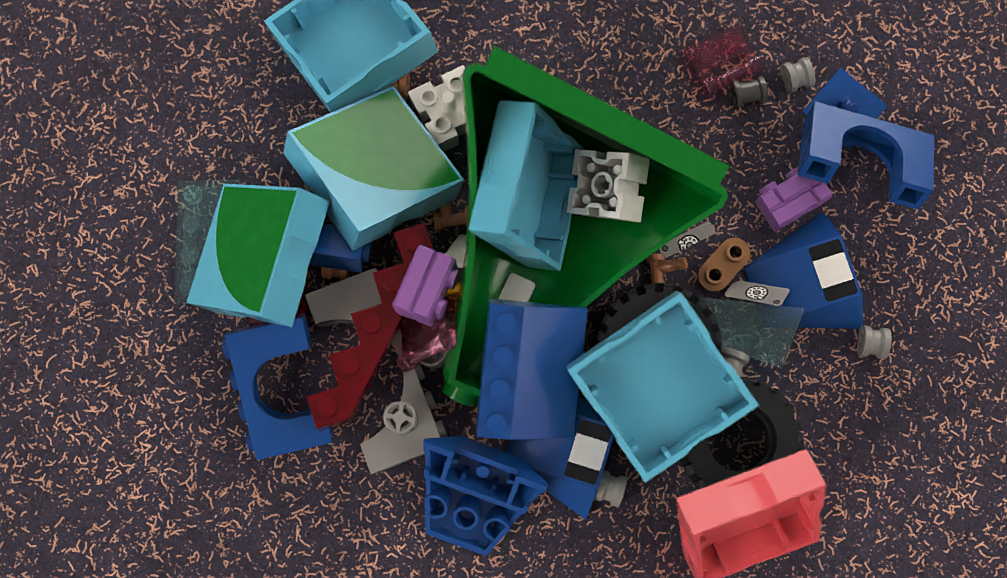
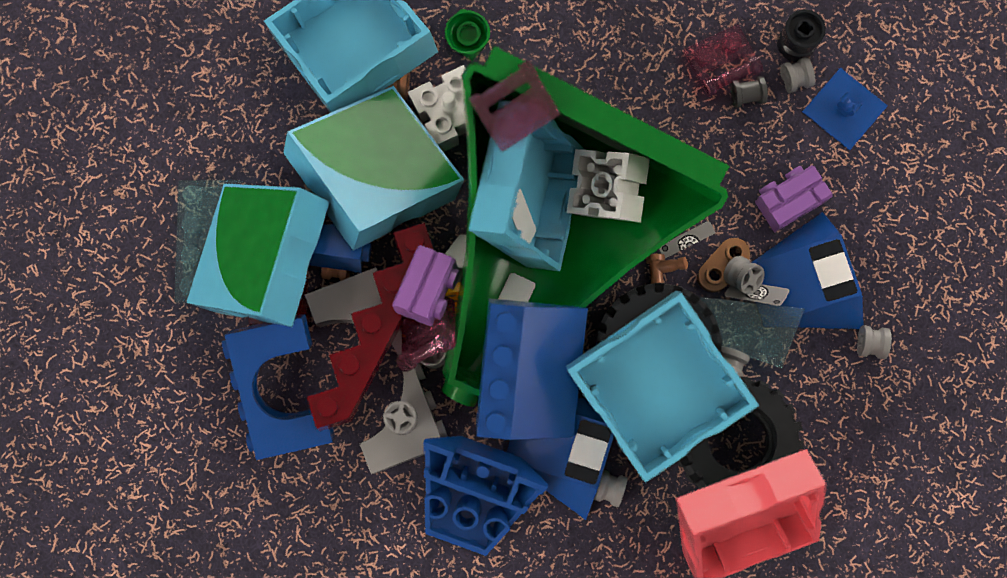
nougat piece [433,202,468,232] -> none
blue arch [798,101,934,210] -> none
none -> green hat [445,9,490,62]
none -> clear pink plate [468,60,560,152]
none -> white sticker [512,189,536,243]
none -> light grey wheel [724,256,765,294]
none -> black wheel [777,9,826,62]

